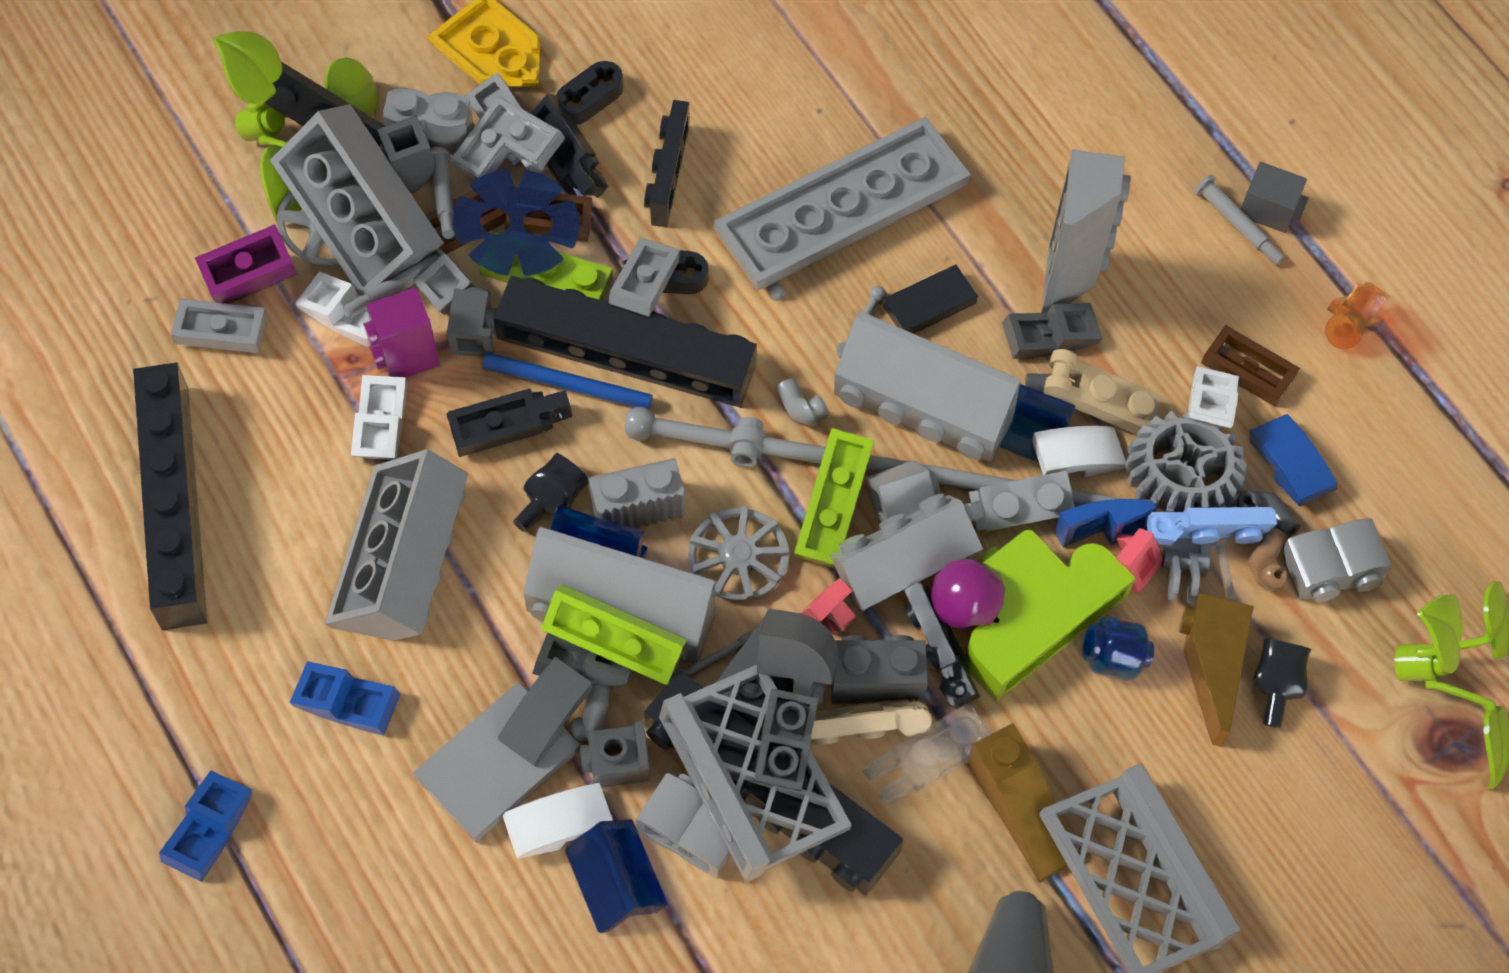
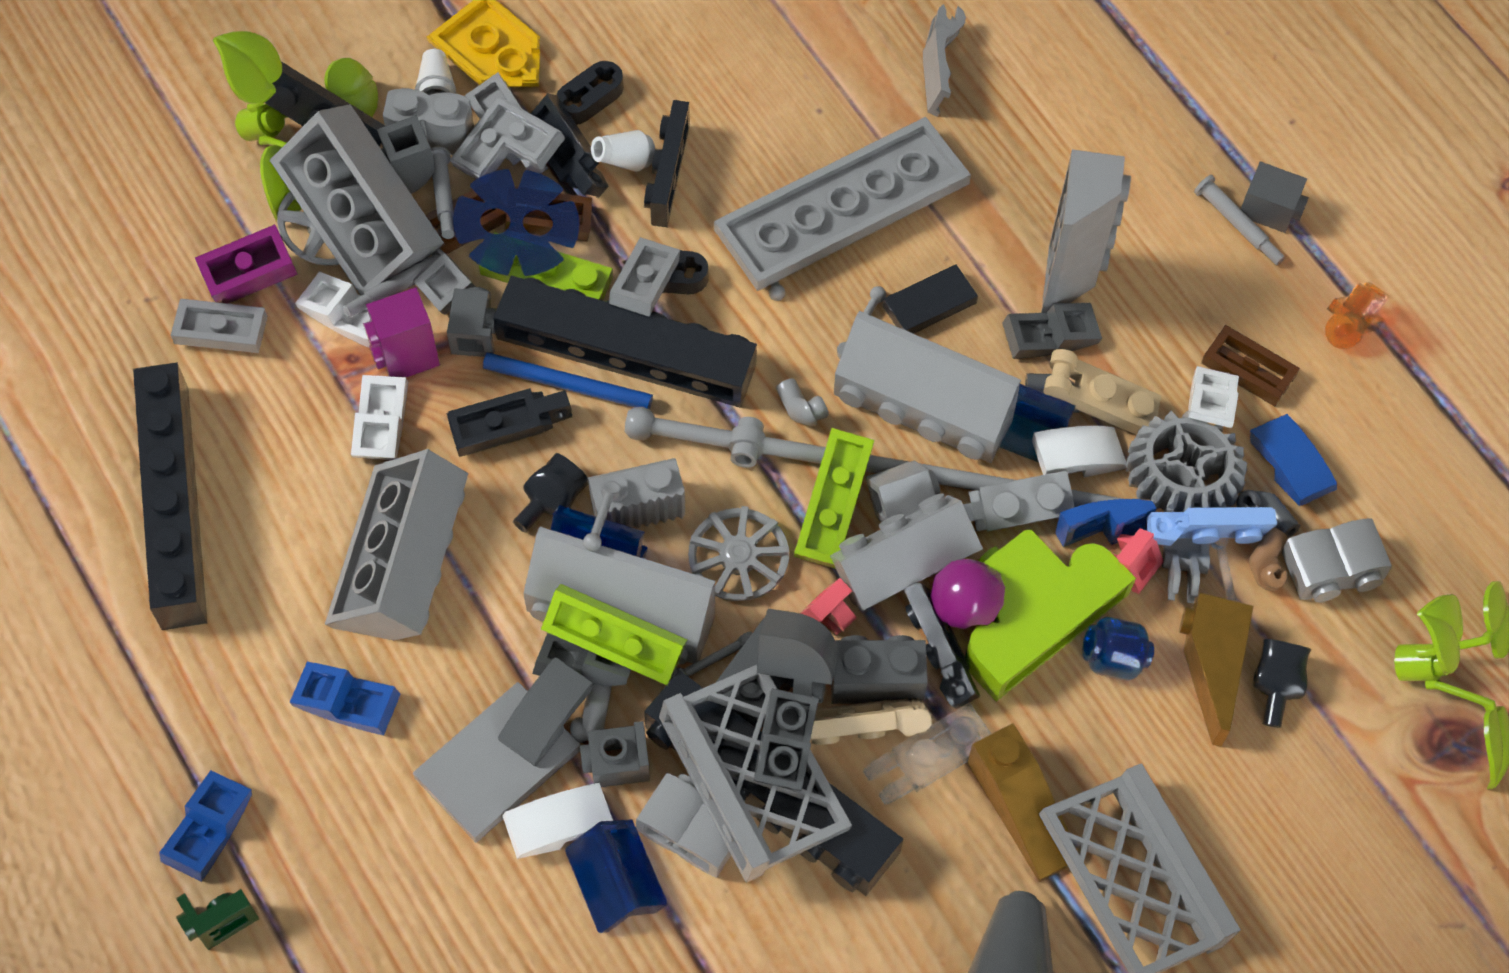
none -> dark green bracket [176,889,259,950]
none -> white cone [415,49,456,95]
none -> light grey hinge [583,481,621,551]
none -> white cone [591,130,655,172]
none -> light grey arm [923,4,966,117]

